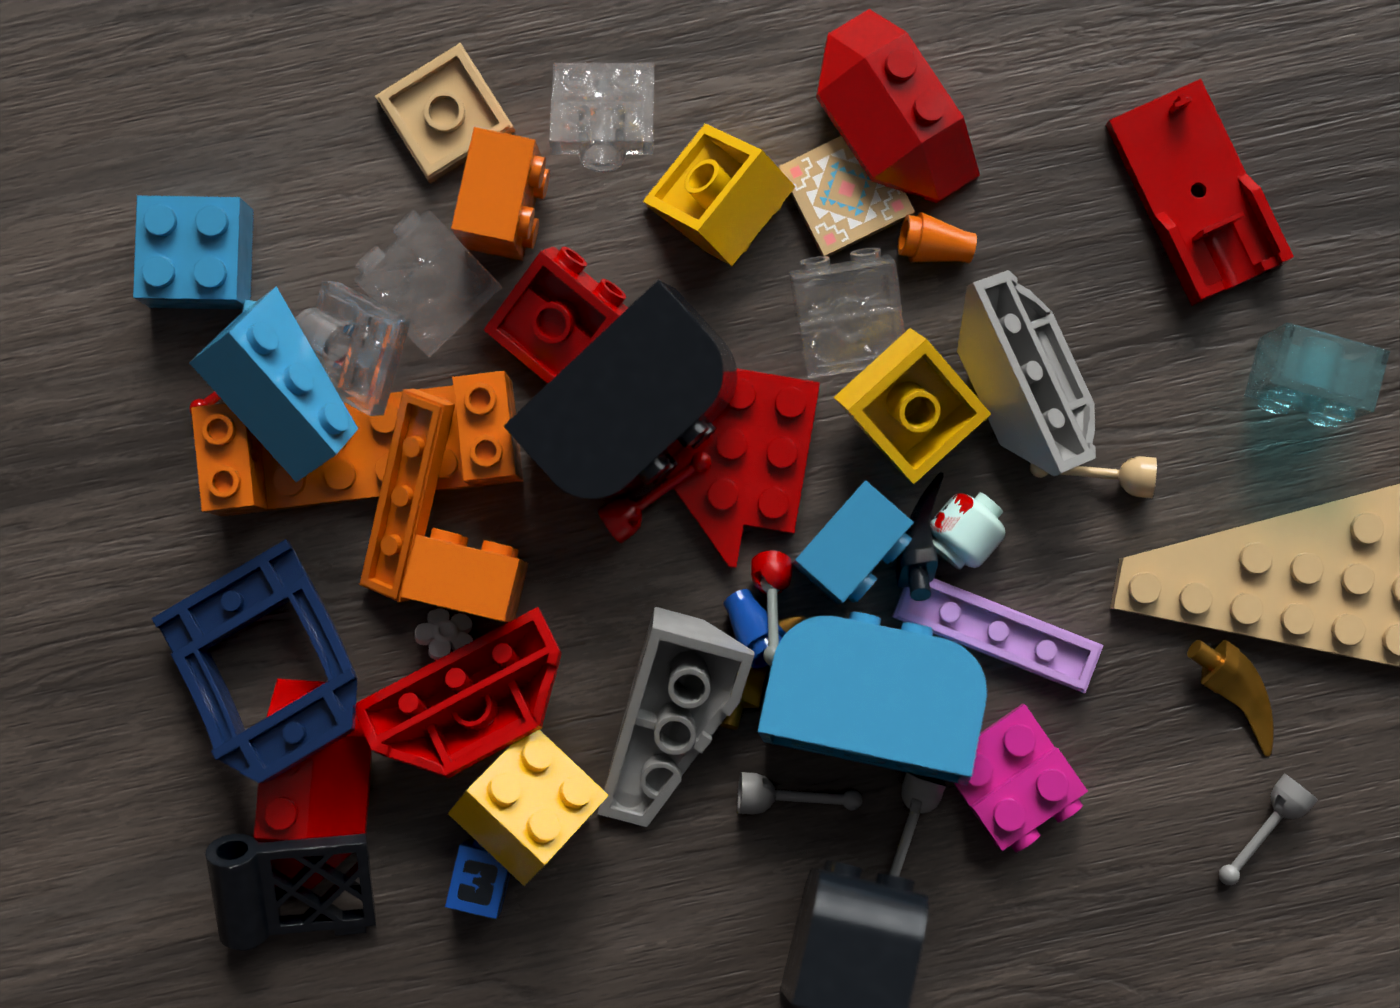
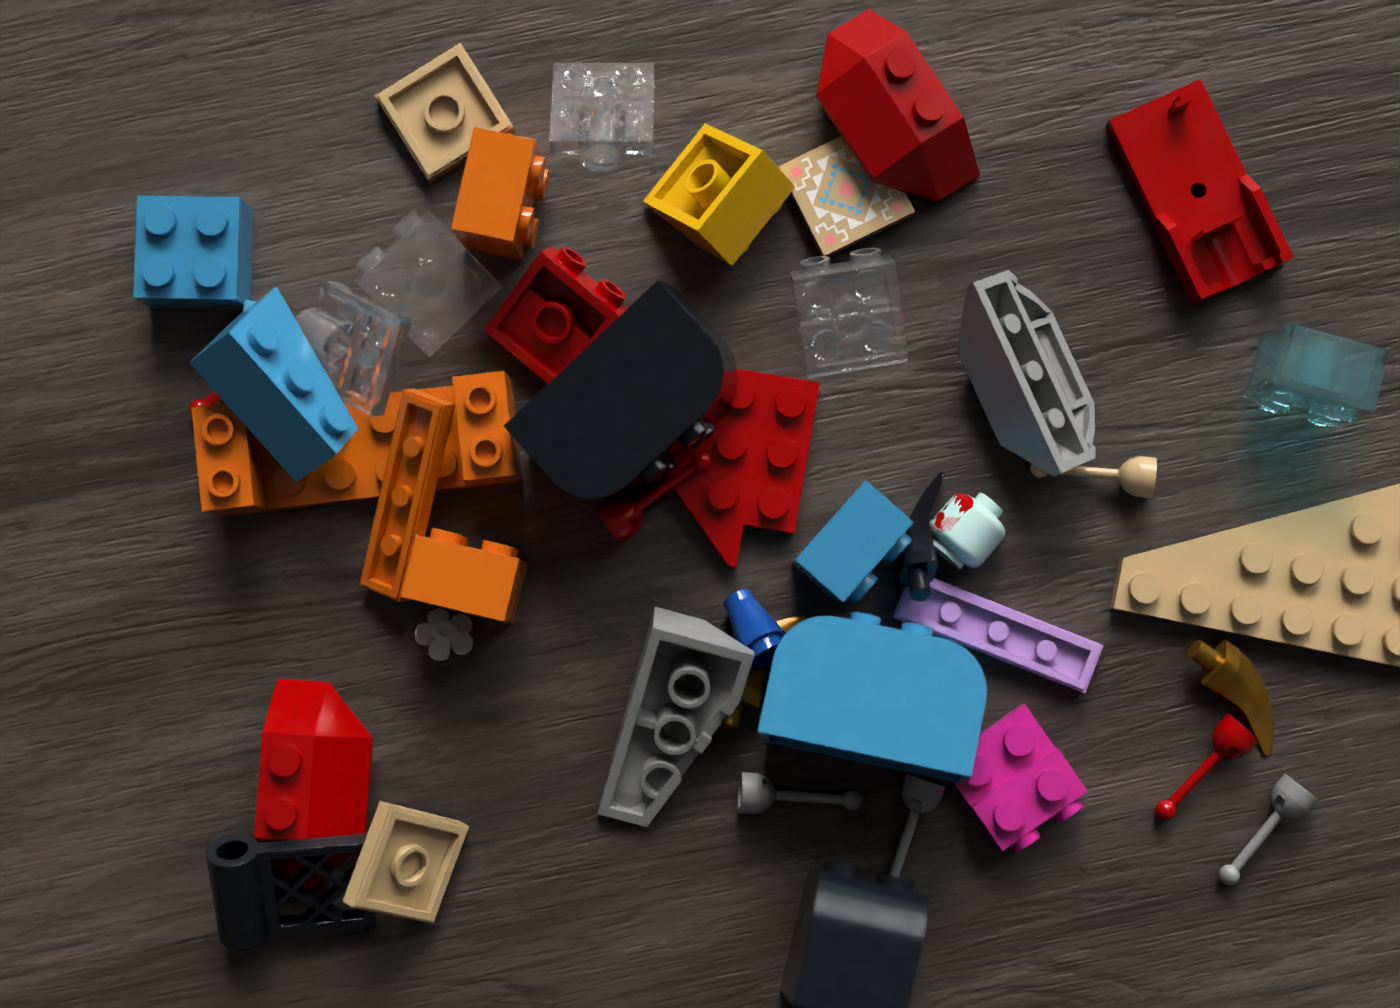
dark blue wedge [151,539,357,784] -> none
red wedge [356,607,562,778] -> none
blue brick [445,839,511,919] -> none
yellow brick [448,730,609,886] -> none
red hinge [751,551,792,666] -> none
yellow brick [833,328,991,484] -> none
orange cone [898,212,977,263] -> none
none -> tan tile [343,801,469,924]
none -> red hinge [1155,713,1259,821]

